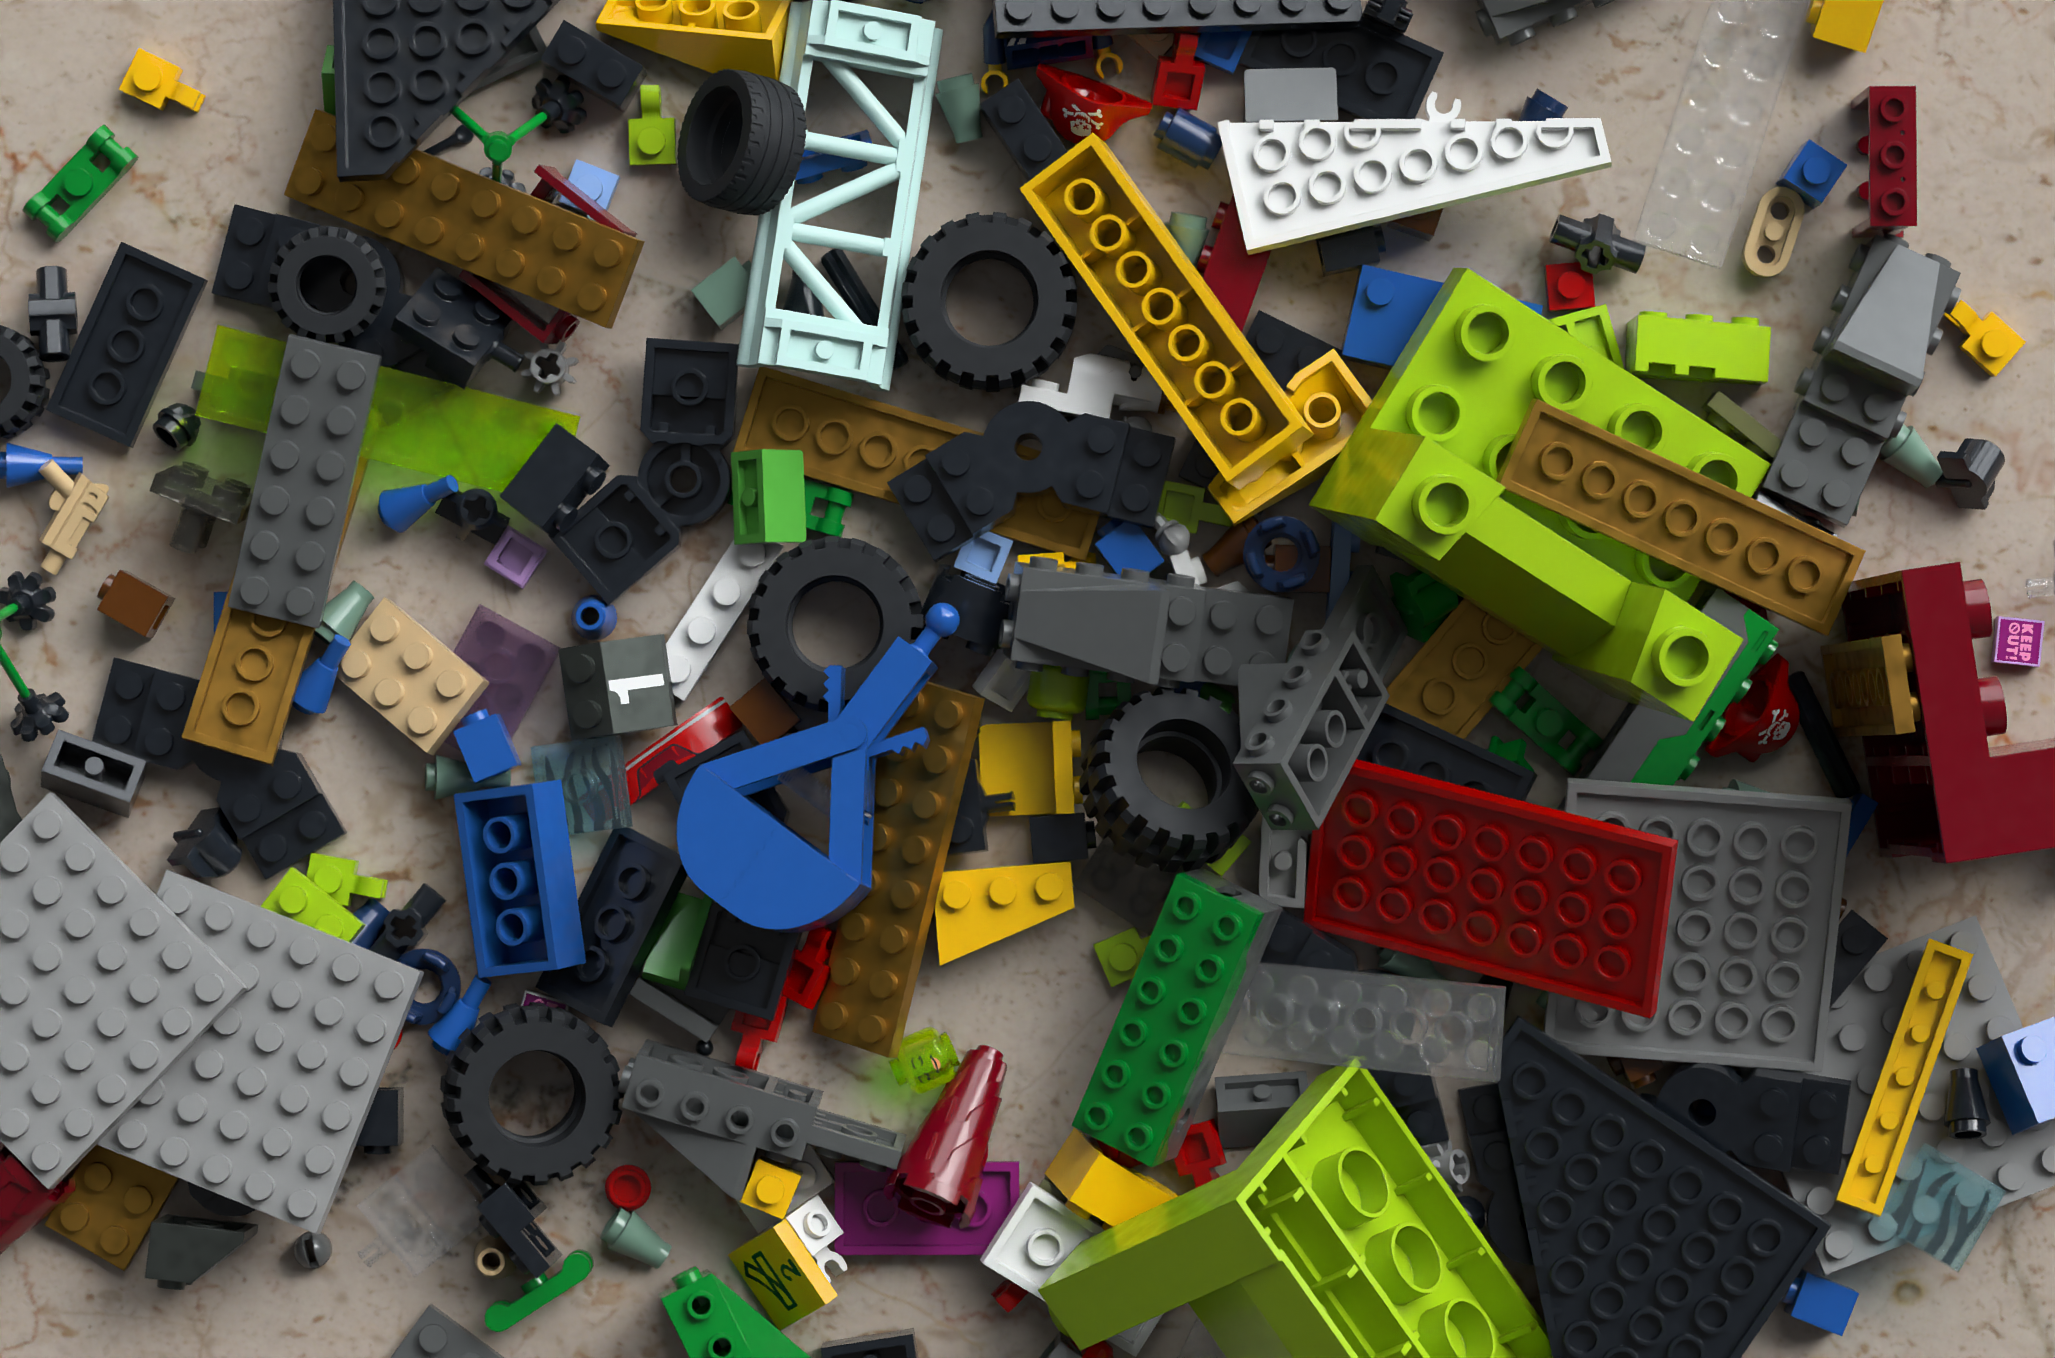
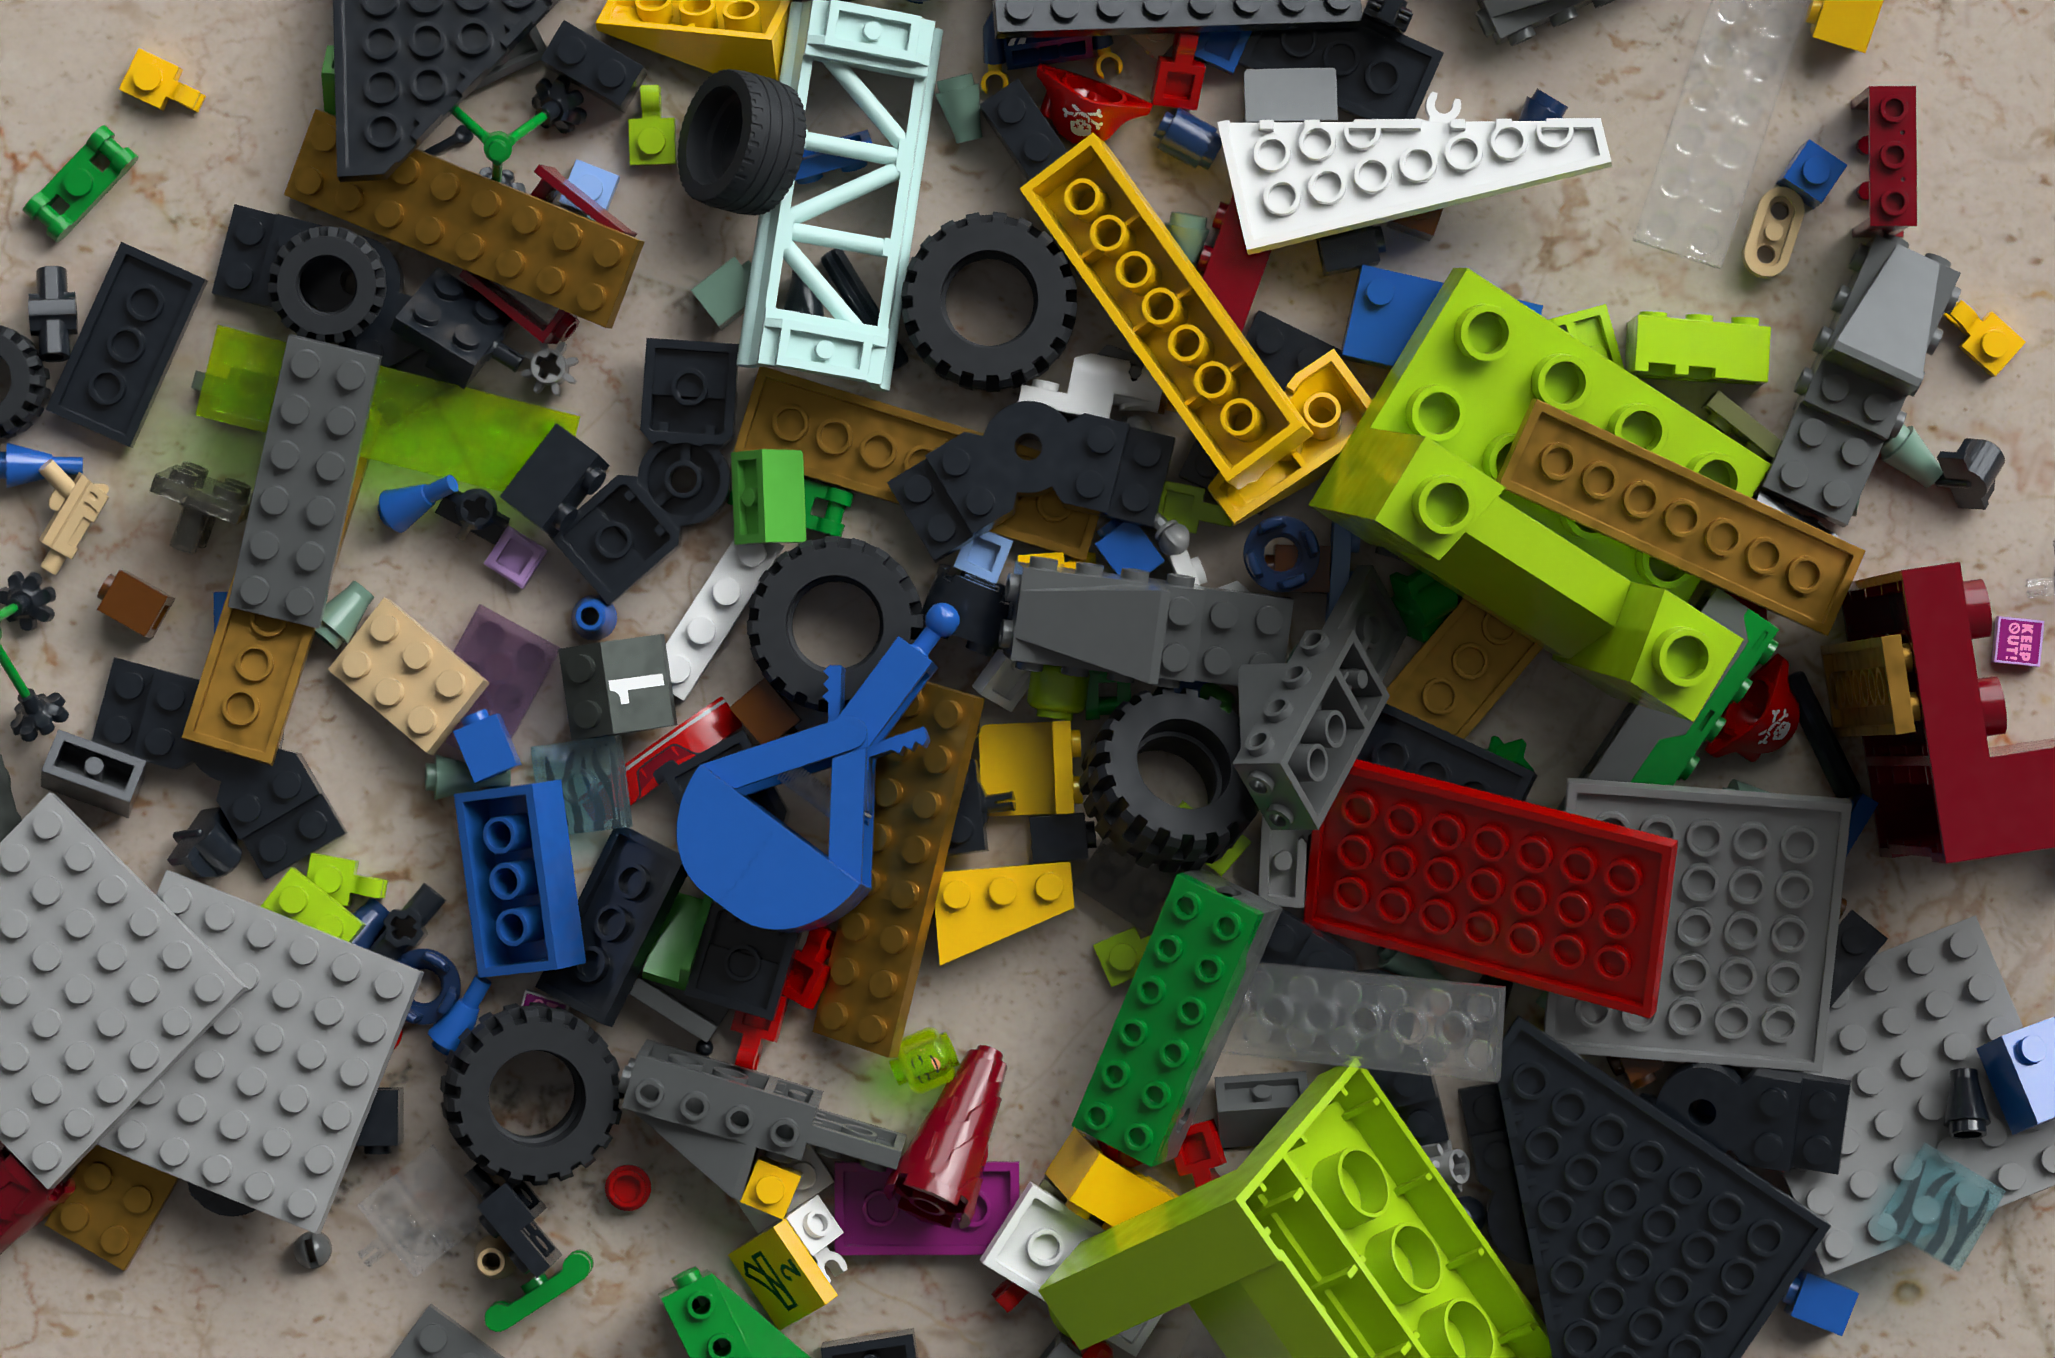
pearl dark grey slope [145,1214,258,1290] -> none
black plate [153,403,201,451] -> none
blue cone [292,635,351,715] -> none
sand green cone [600,1207,672,1269] -> none
reddish brown cone [1202,515,1273,577] -> none
green plate [1487,665,1603,776] -> none
red plate [1544,262,1595,312] -> none
black axle [1549,213,1646,275] -> none
yellow plate [1835,938,1974,1217] -> none

